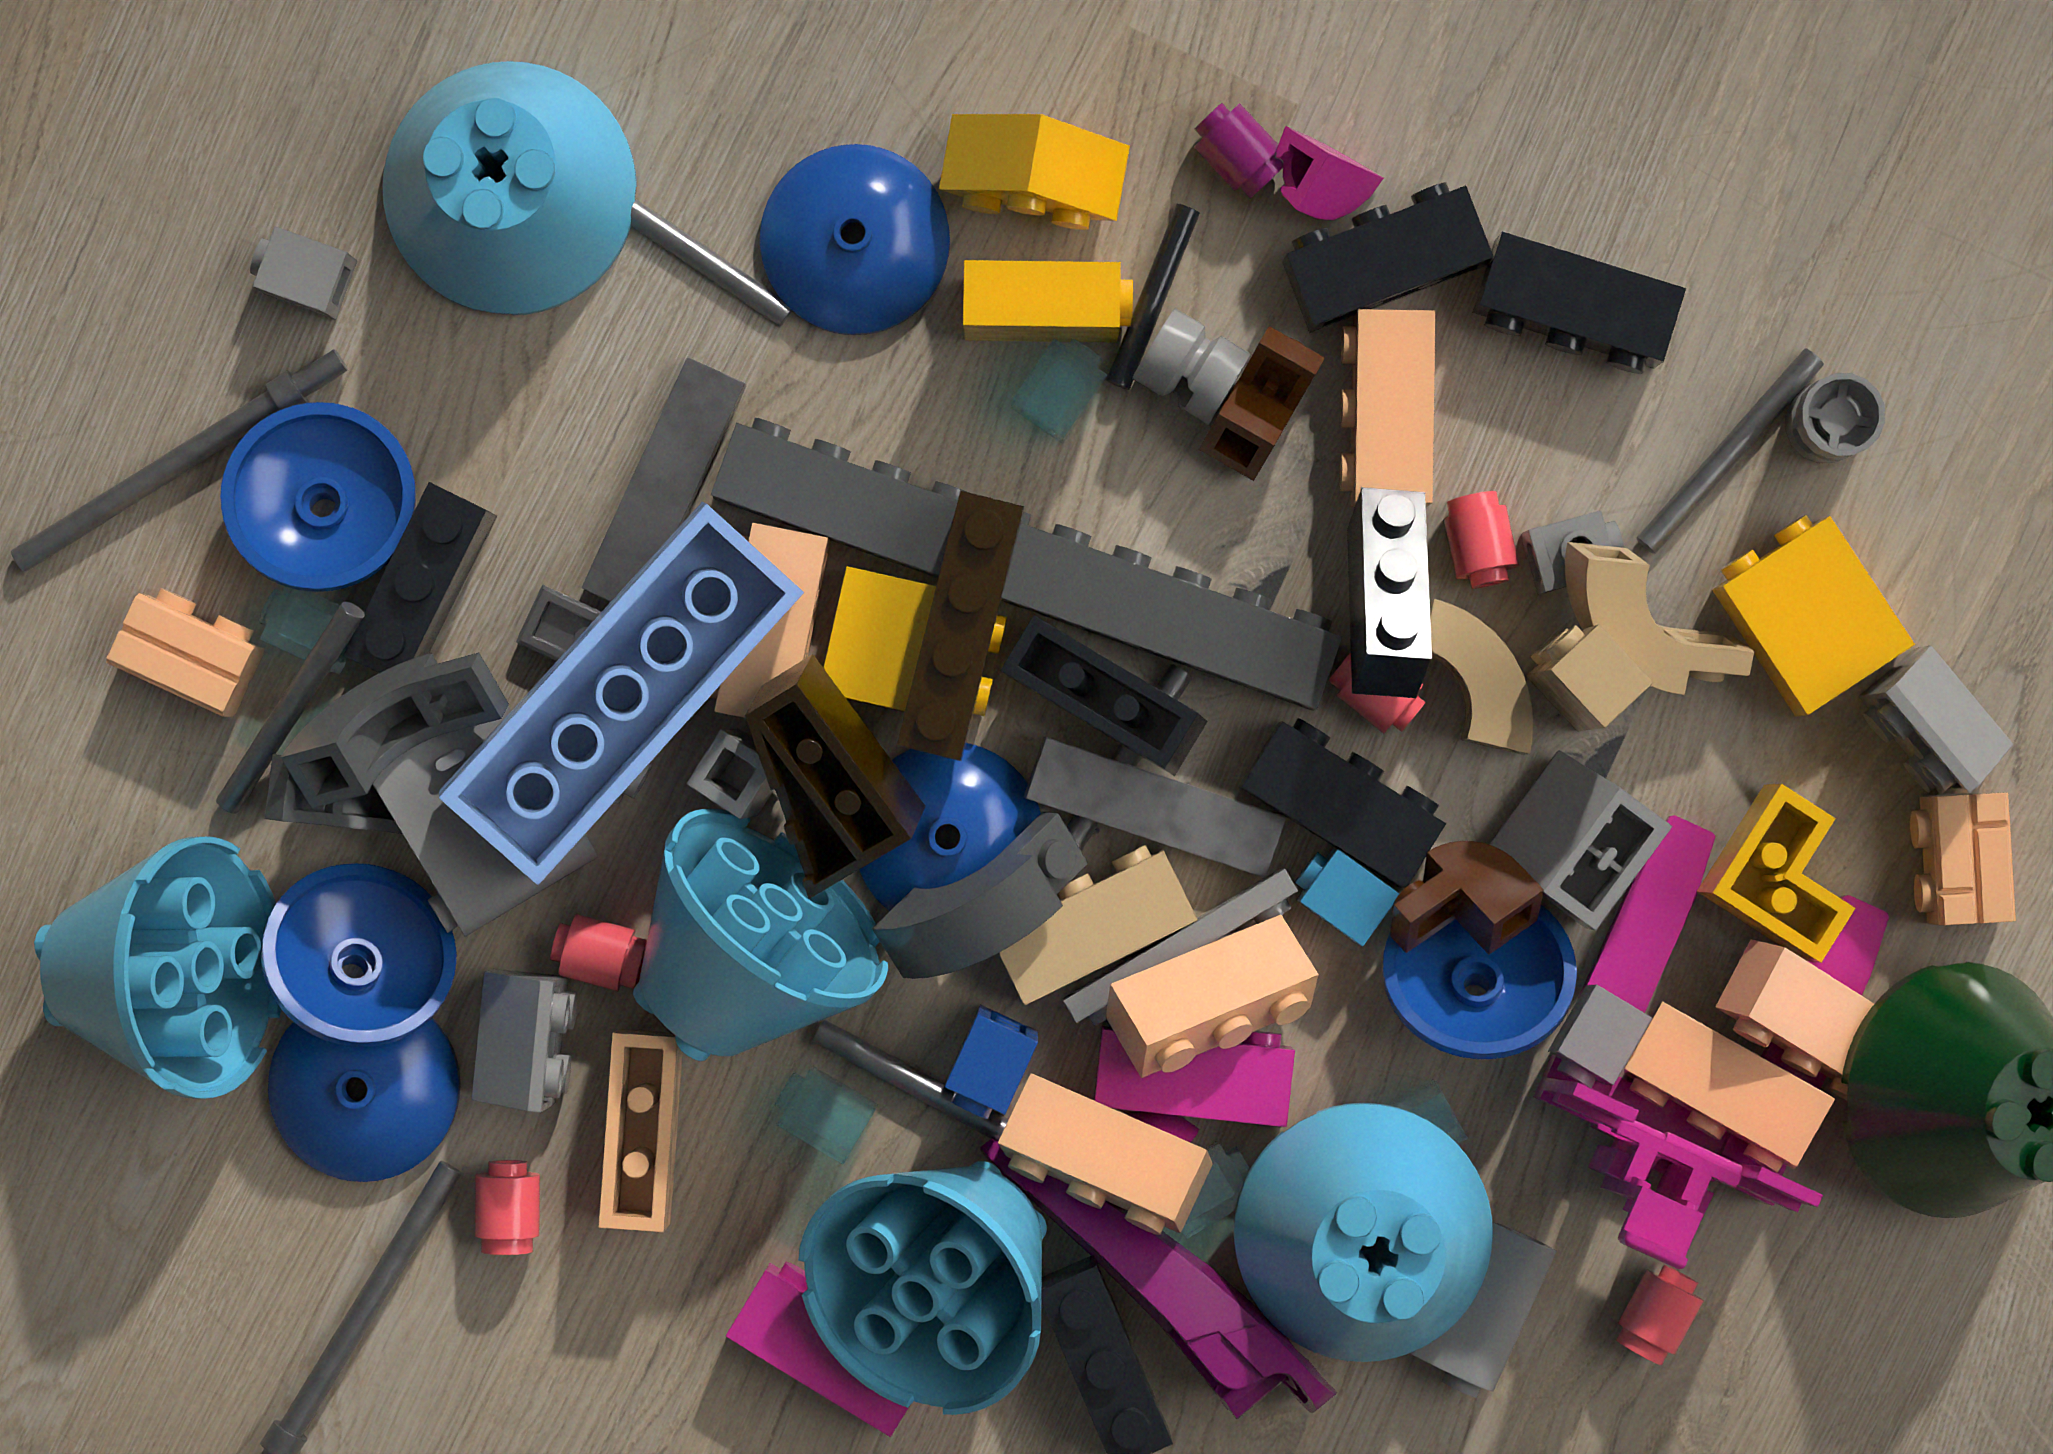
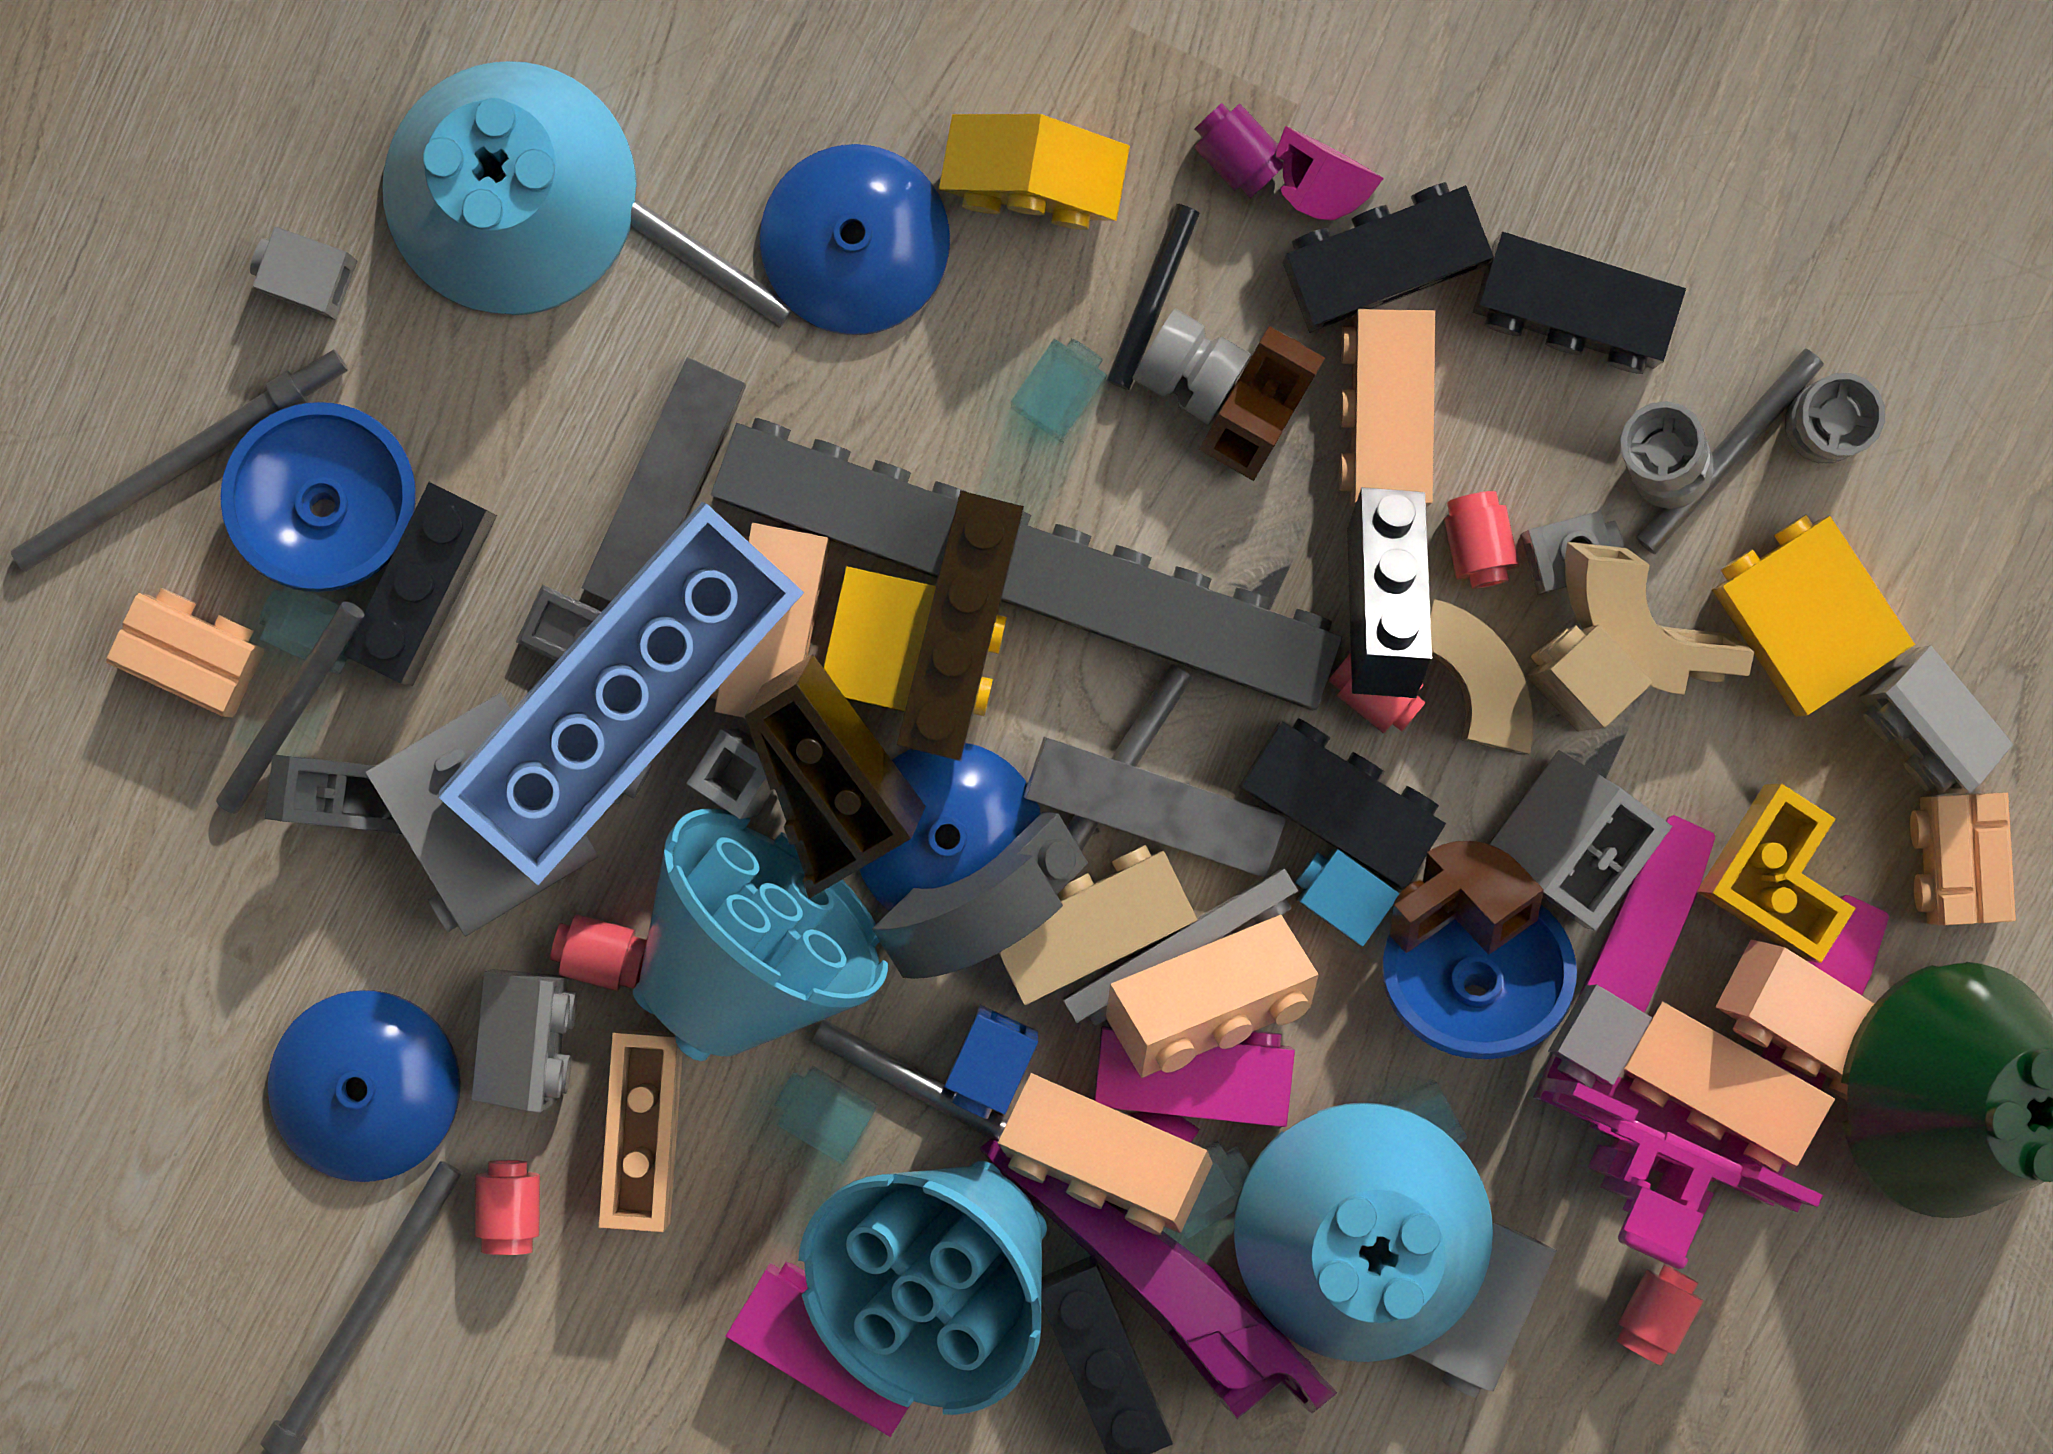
medium azure cone [34,837,282,1099] -> none
blue dish [261,863,457,1047] -> none
dark grey arch [280,652,509,808] -> none
yellow brick [963,260,1133,343] -> none
black brick [1000,615,1208,776] -> none
none -> light grey wheel [1620,401,1714,509]

